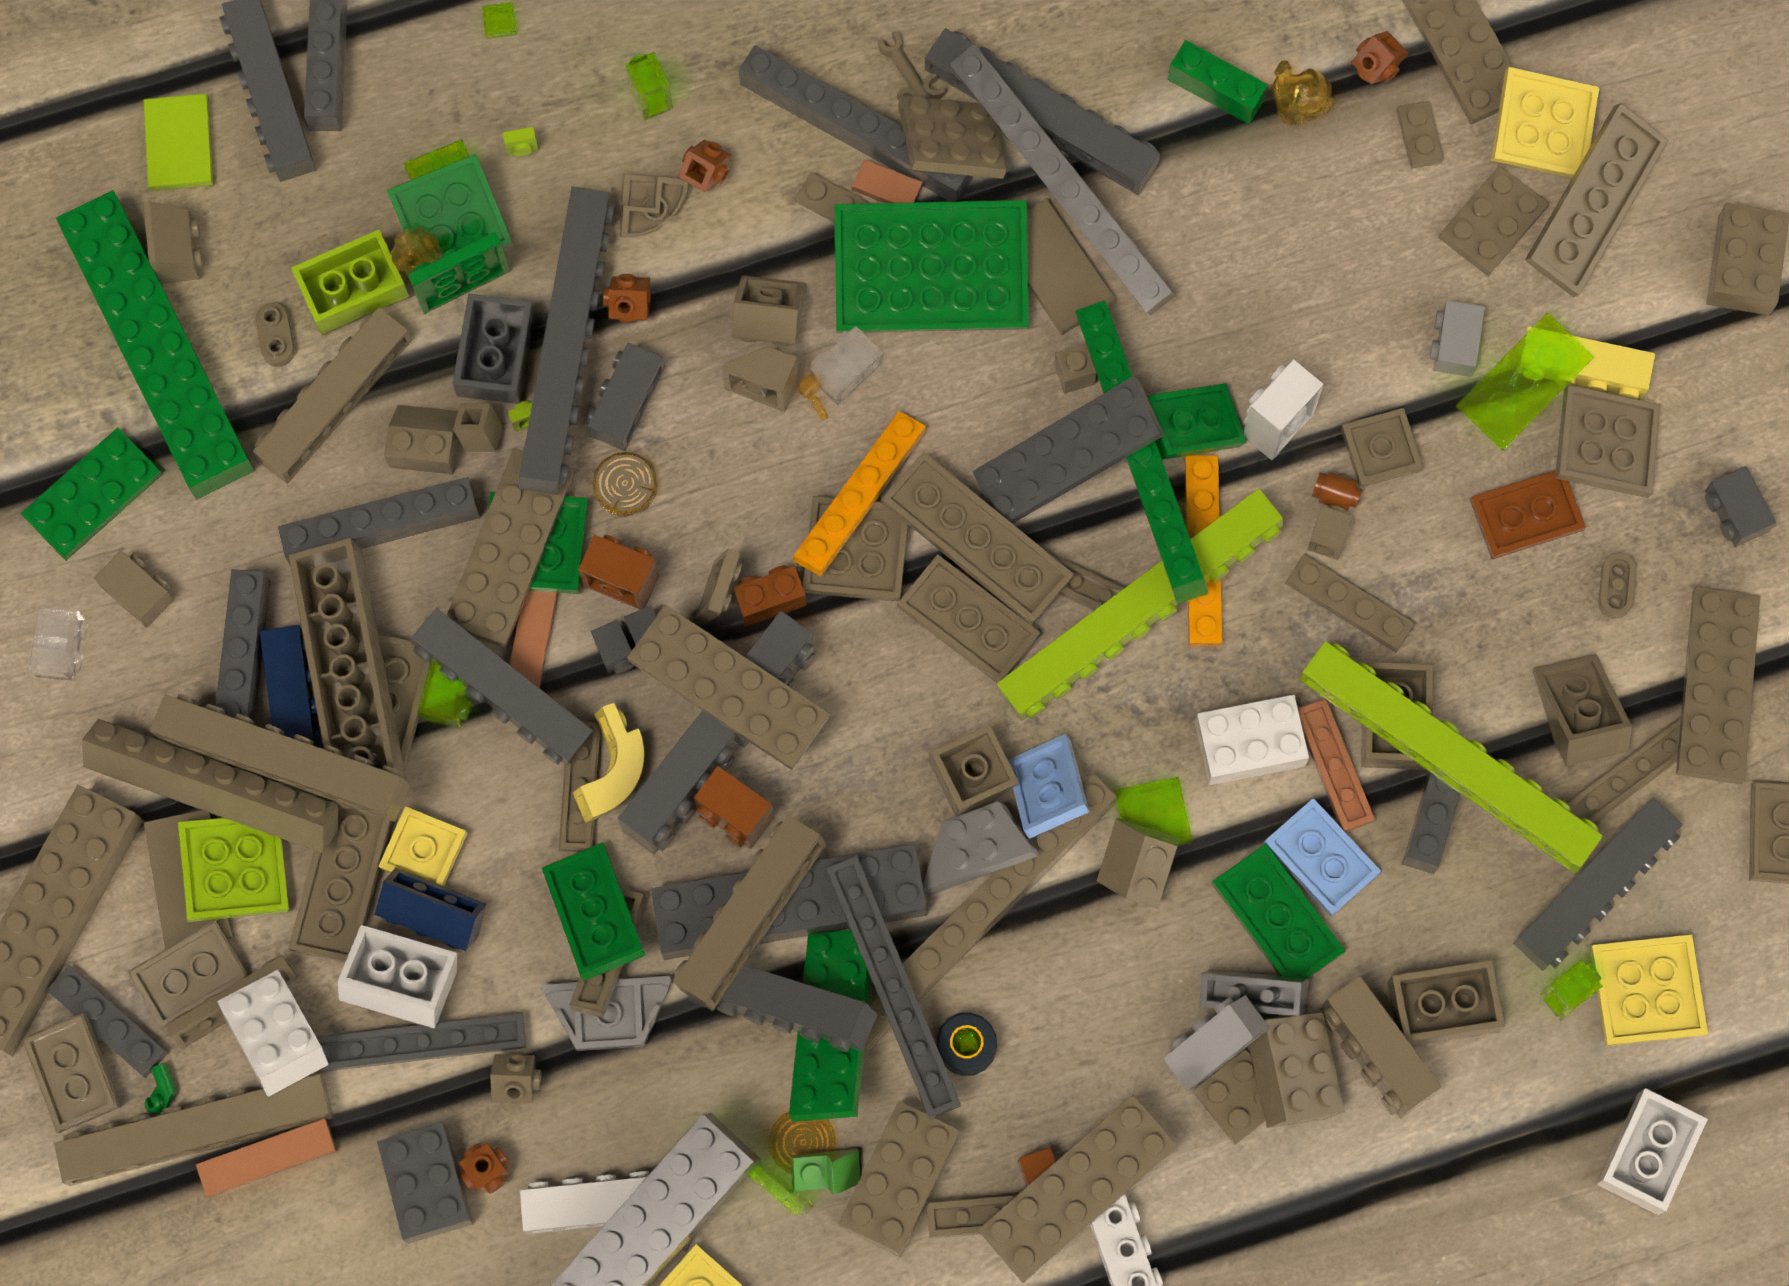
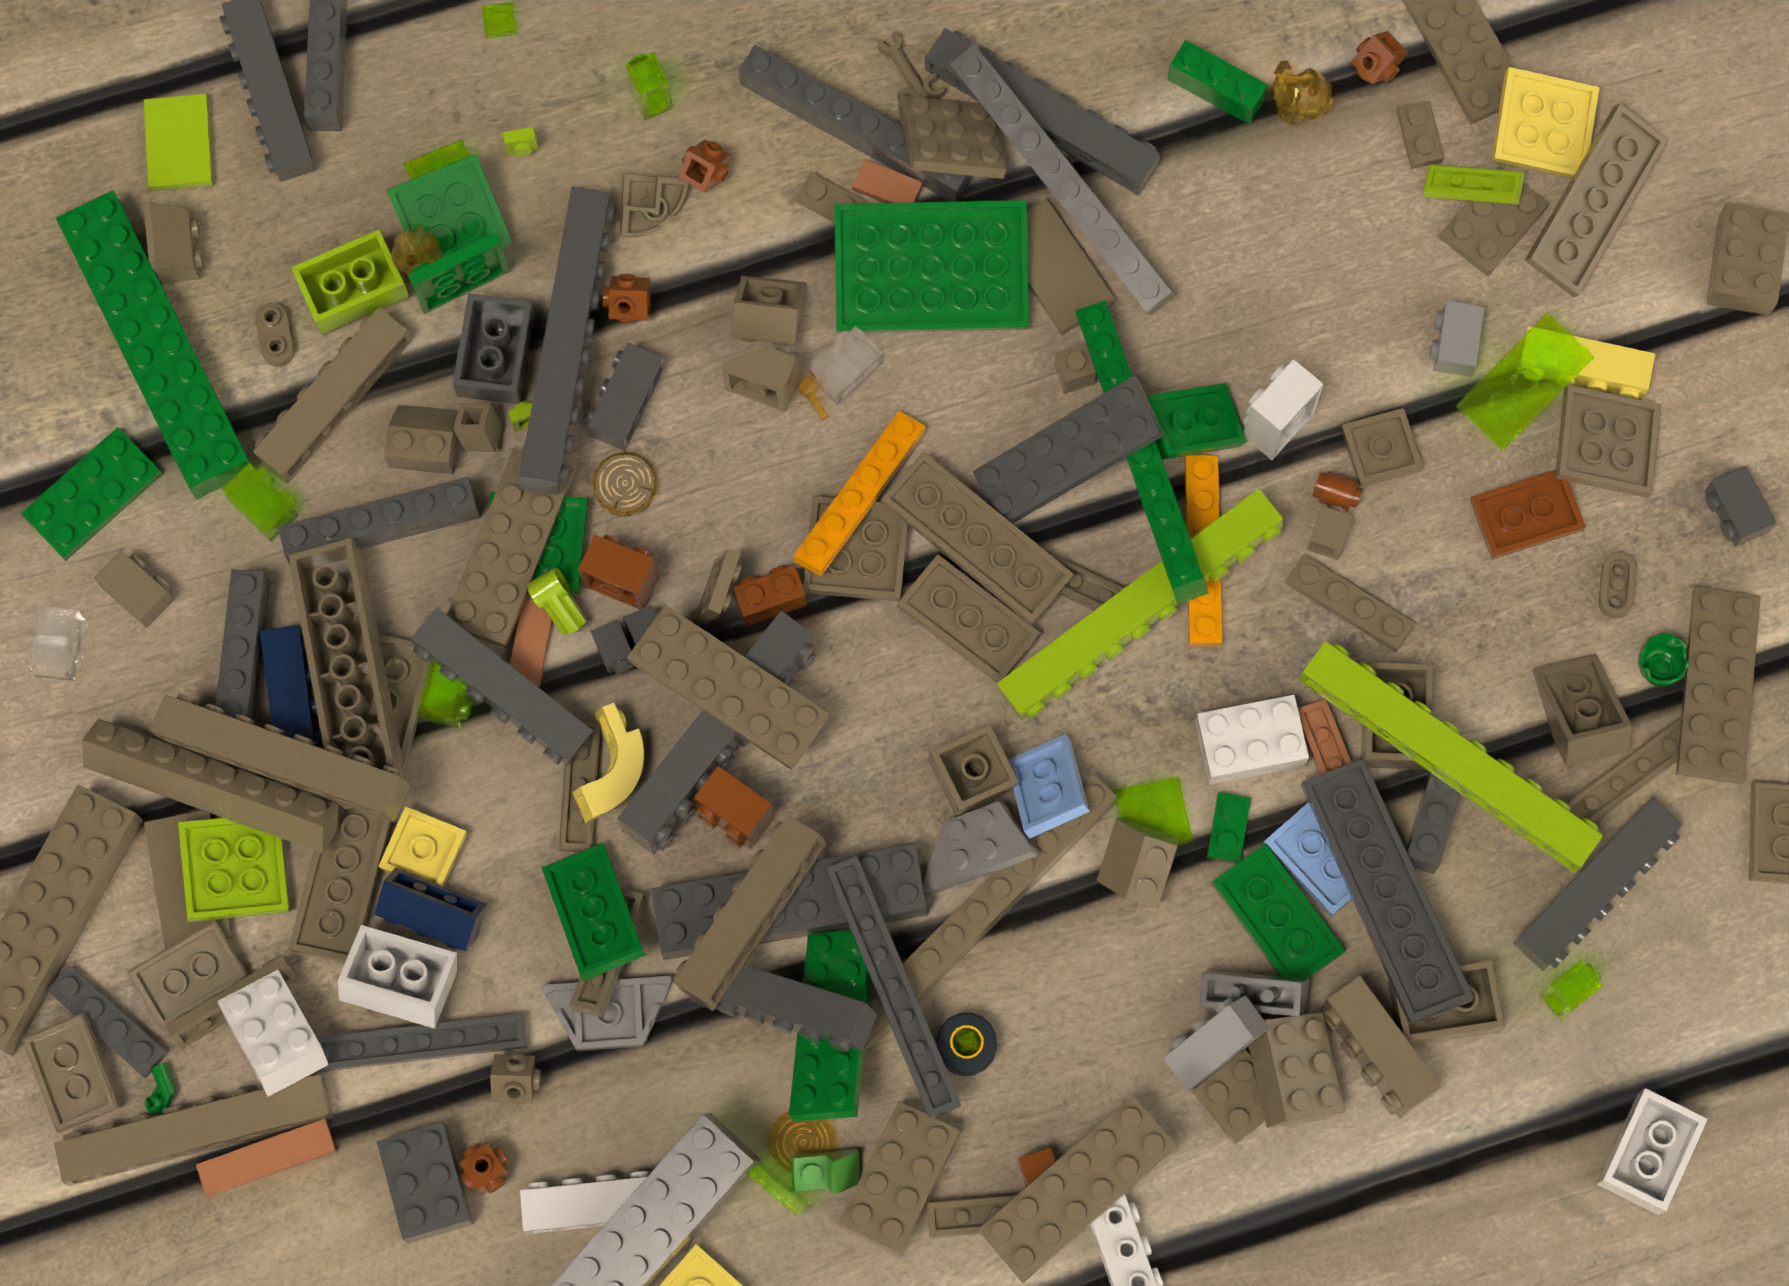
light yellow plate [1590,935,1708,1047] -> none
none -> clear neon green brick [221,463,299,542]
none -> lime piece [527,567,587,635]
none -> green plate [1207,792,1251,864]
none -> dark grey plate [1301,758,1474,1025]
none -> lime tile [1423,164,1525,205]
none -> green hair [1638,633,1689,687]

